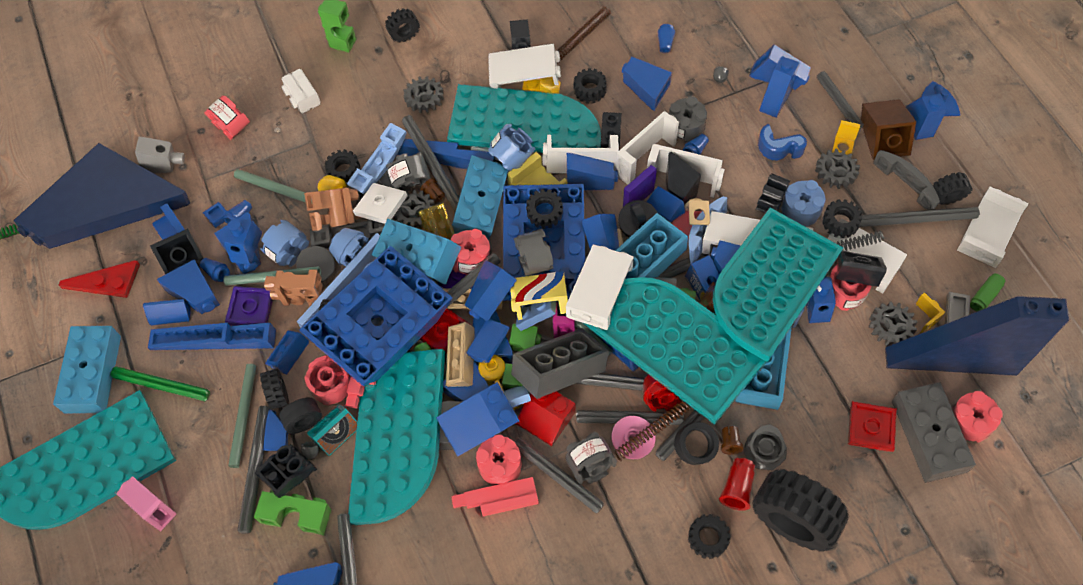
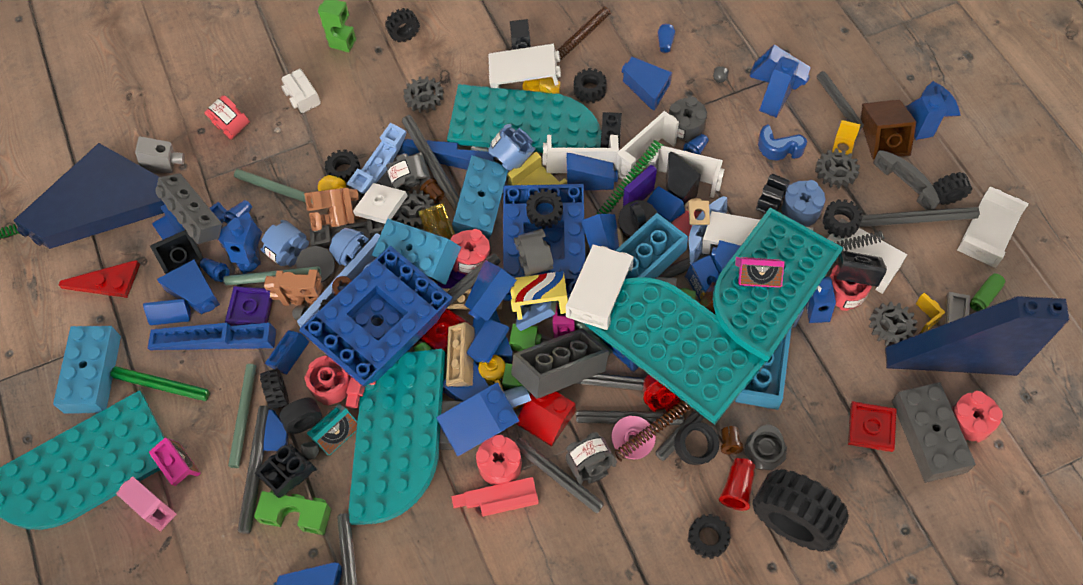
none -> dark pink panel [149,437,201,486]
none -> dark grey brick [156,173,222,244]
none -> dark grey hinge [292,305,309,320]
none -> reddish brown bush [332,276,352,296]
none -> green piece [596,140,664,214]
none -> panel [735,257,784,288]

